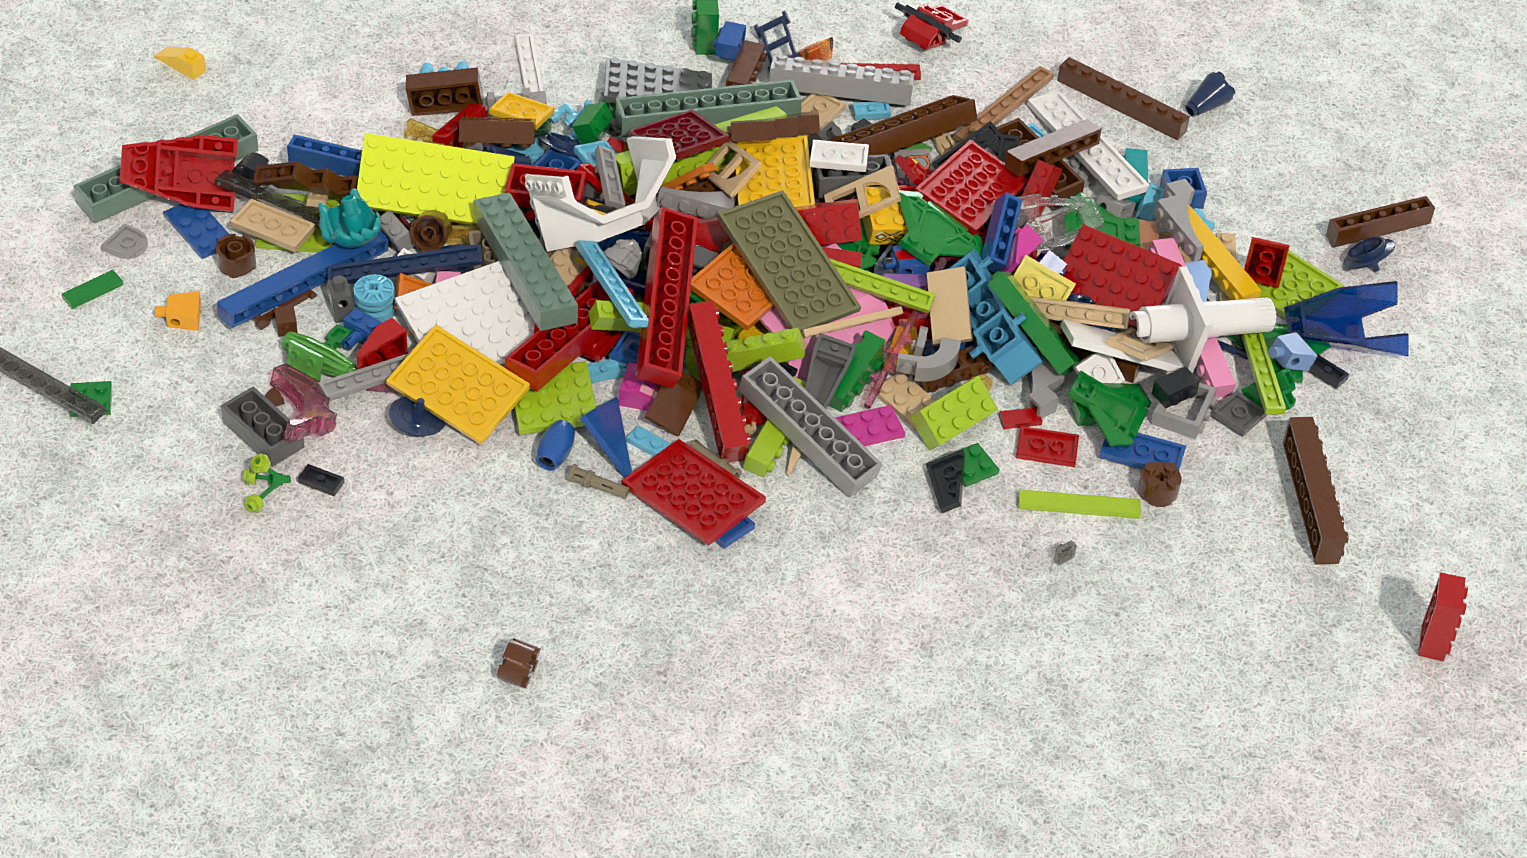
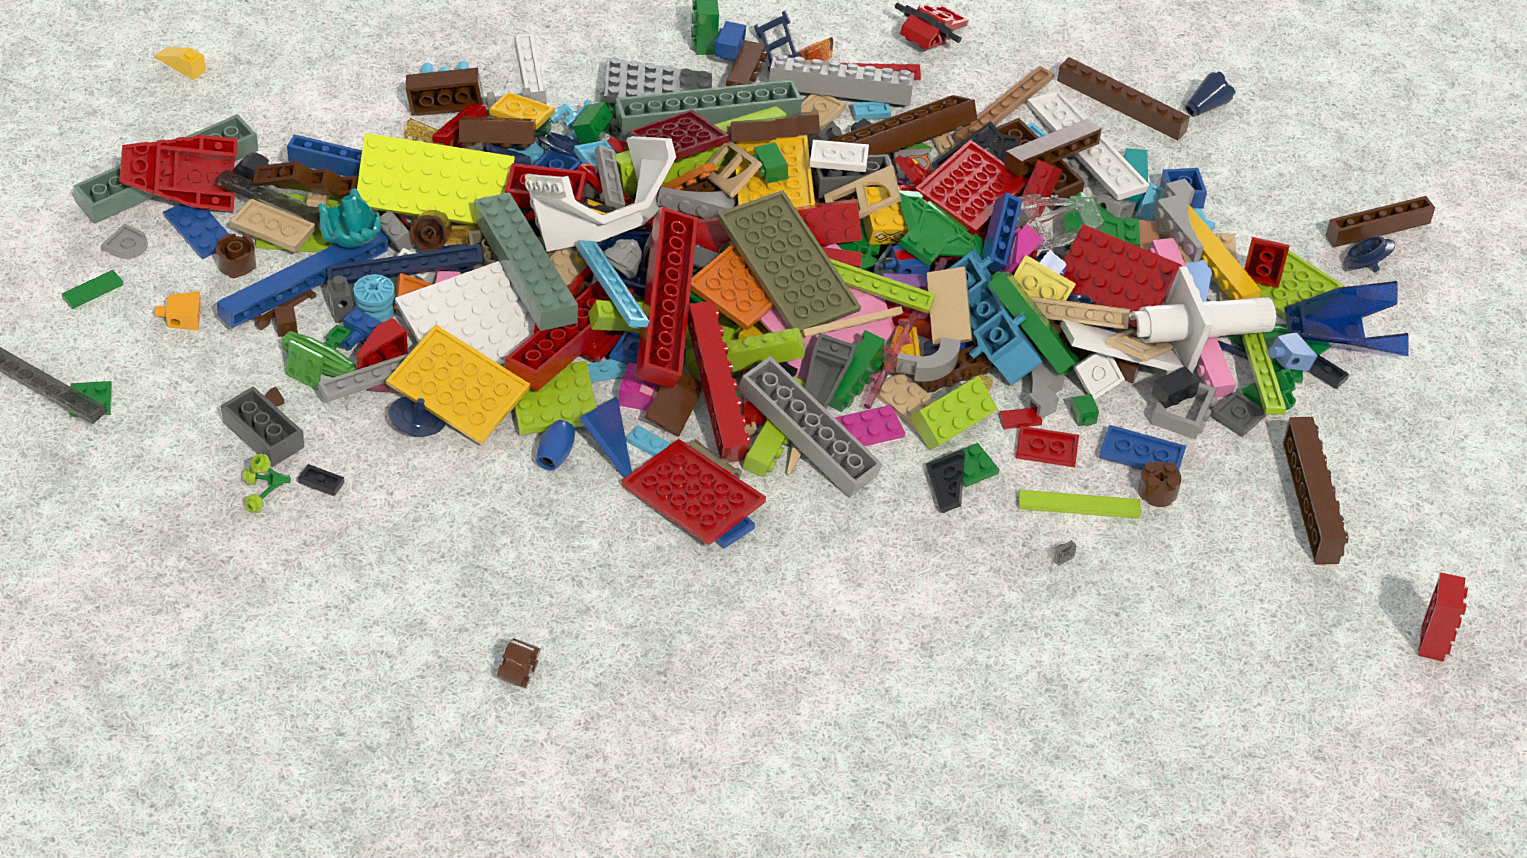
clear pink arch [270,363,337,443] -> none
dark tan pin [568,464,629,499] -> none
light grey plate [910,326,928,356] -> none
green plate [1067,371,1152,446] -> none
none -> green brick [752,142,788,184]

